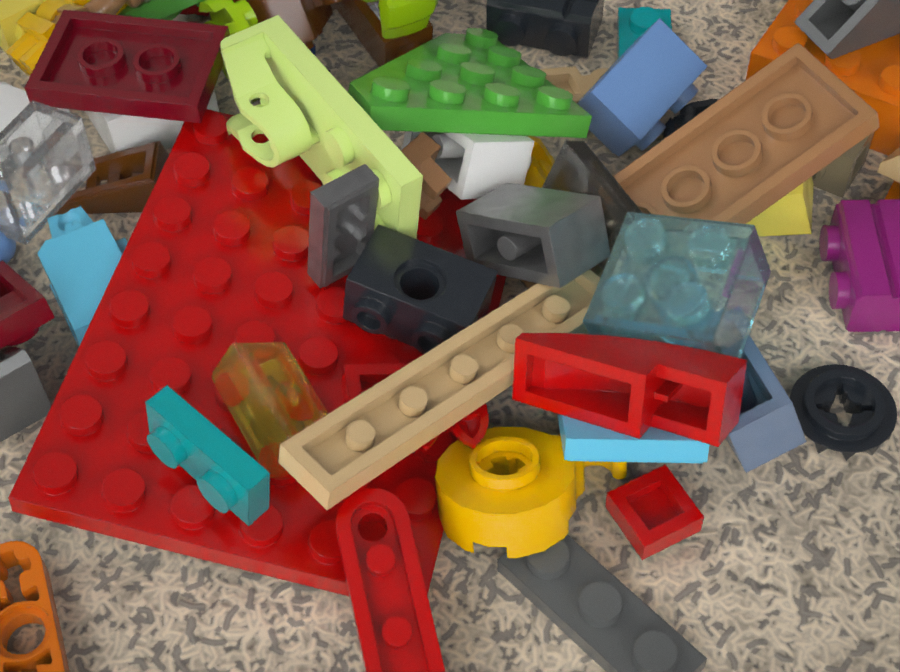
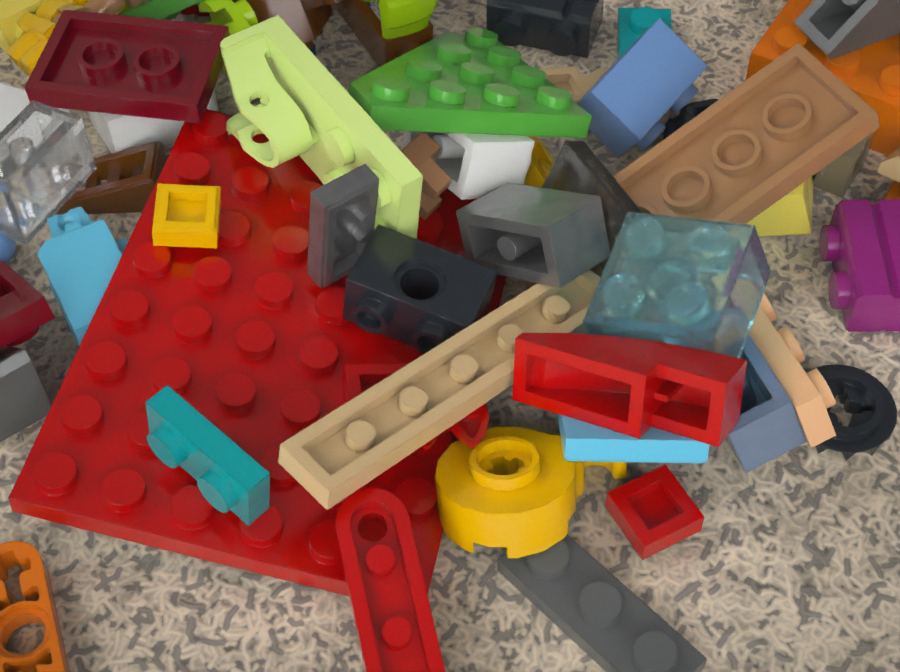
clear yellow slope [212,342,328,478] -> none
none -> yellow tile [152,183,221,249]
none -> light nougat plate [712,269,836,448]

